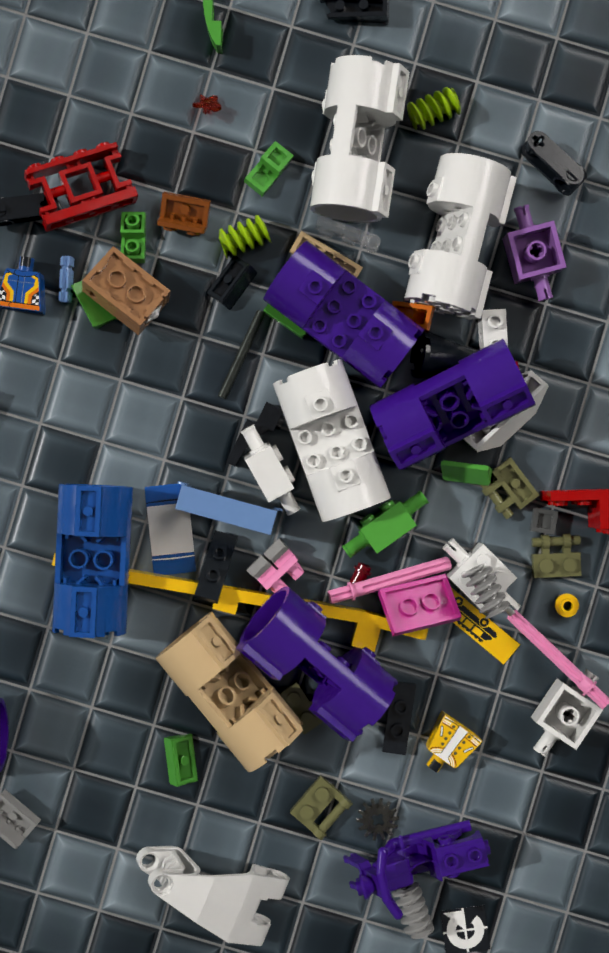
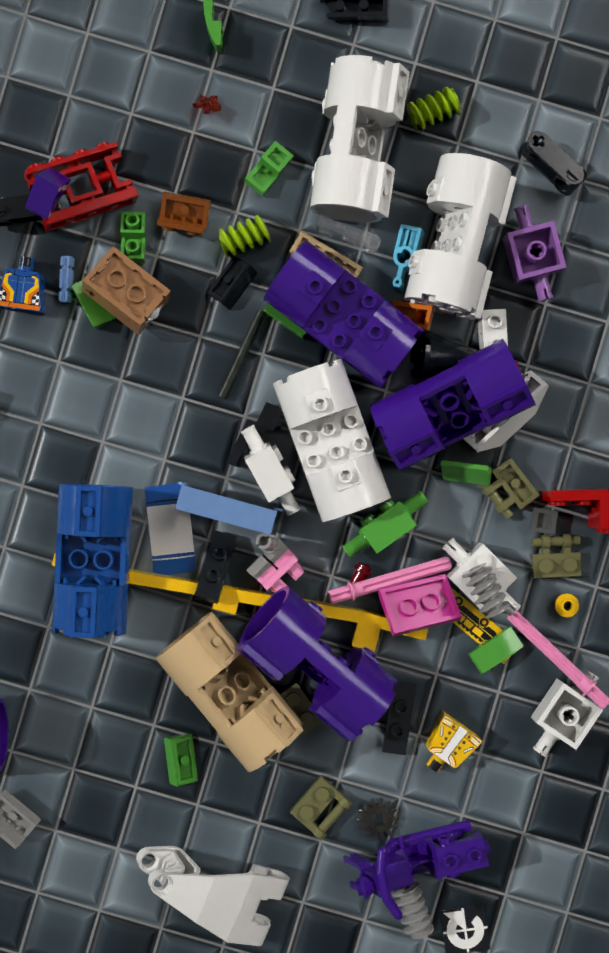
none -> dark purple slope [25,168,71,220]
none -> light grey pin [256,533,279,554]
none -> medium azure piece [393,224,425,292]
none -> bright green slope [468,626,524,674]

